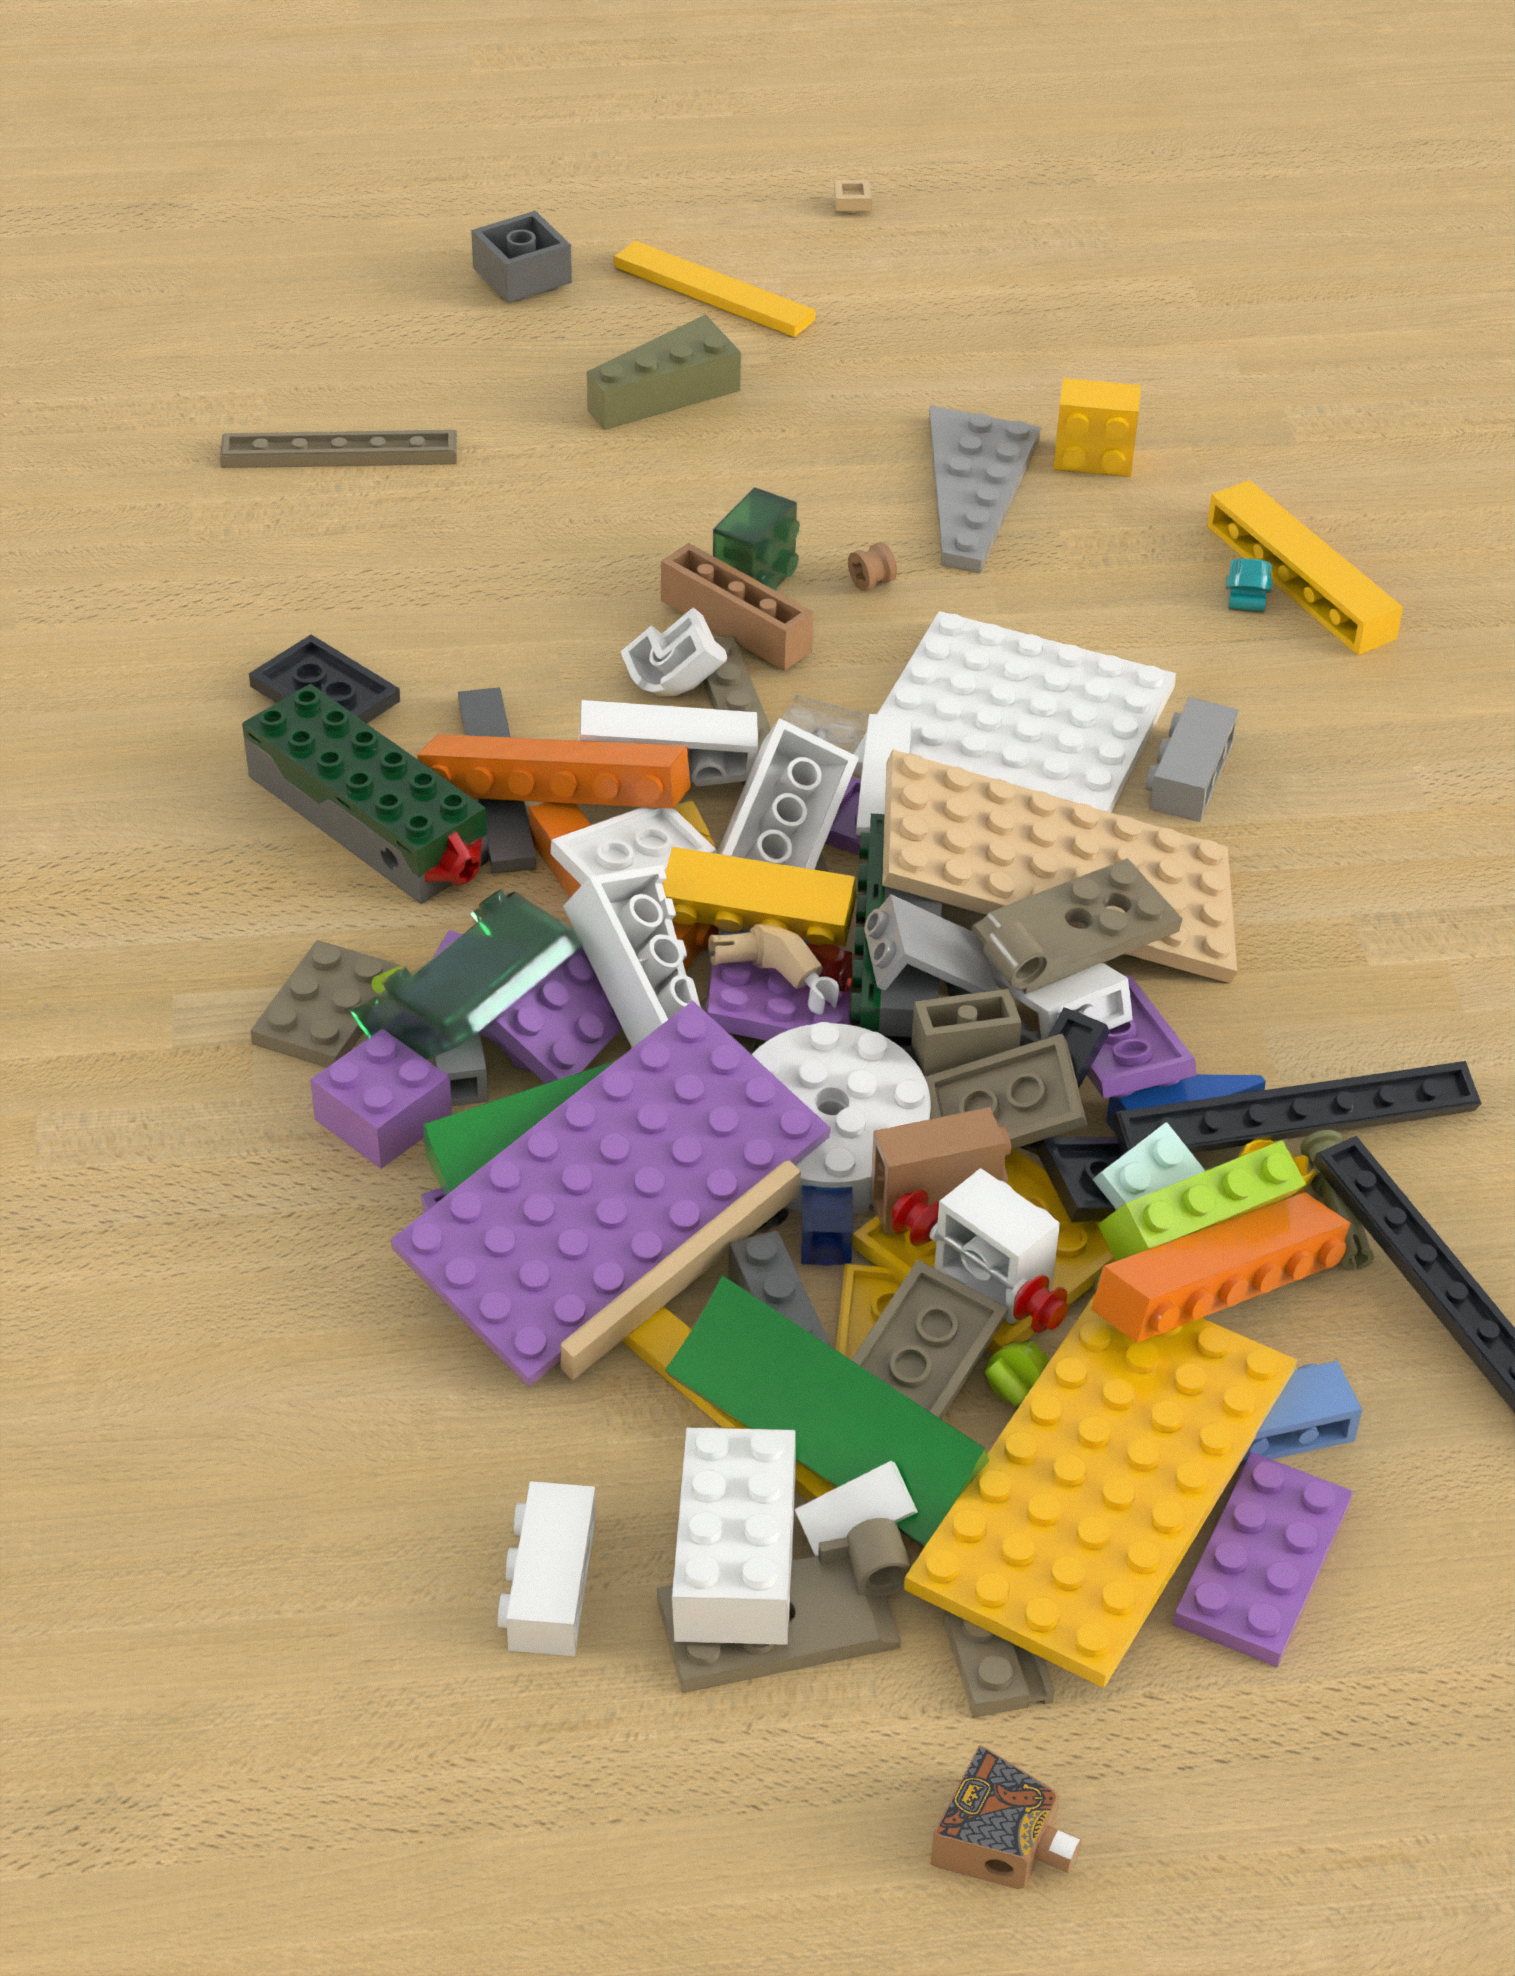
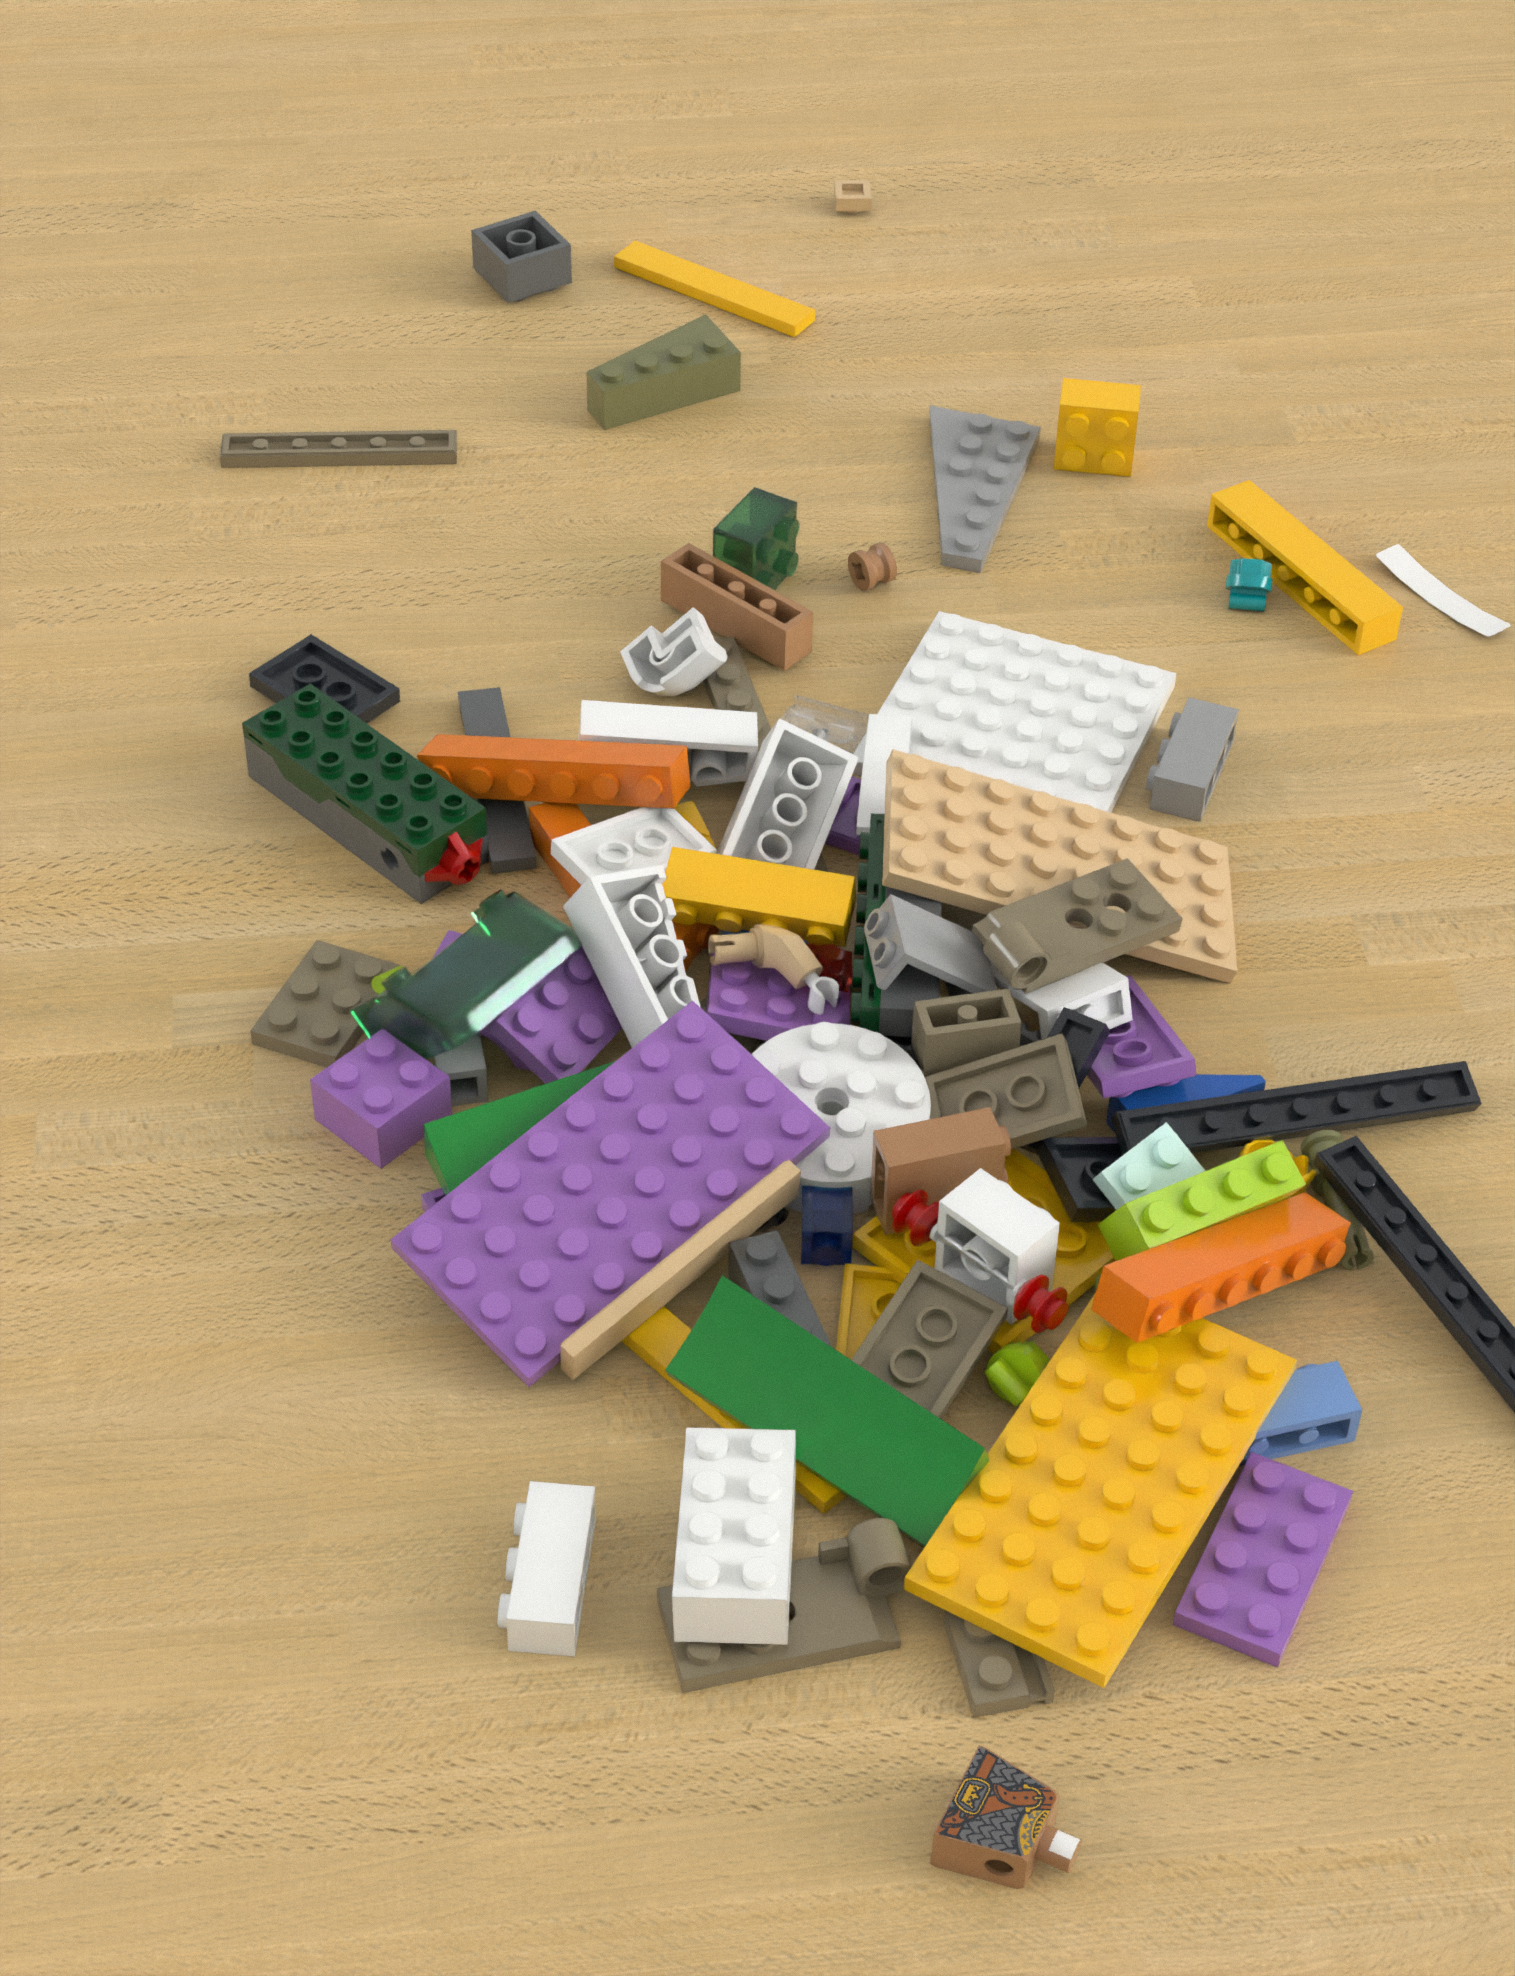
white tile [794,1461,918,1556] -> none
none -> white sticker [1376,544,1511,637]

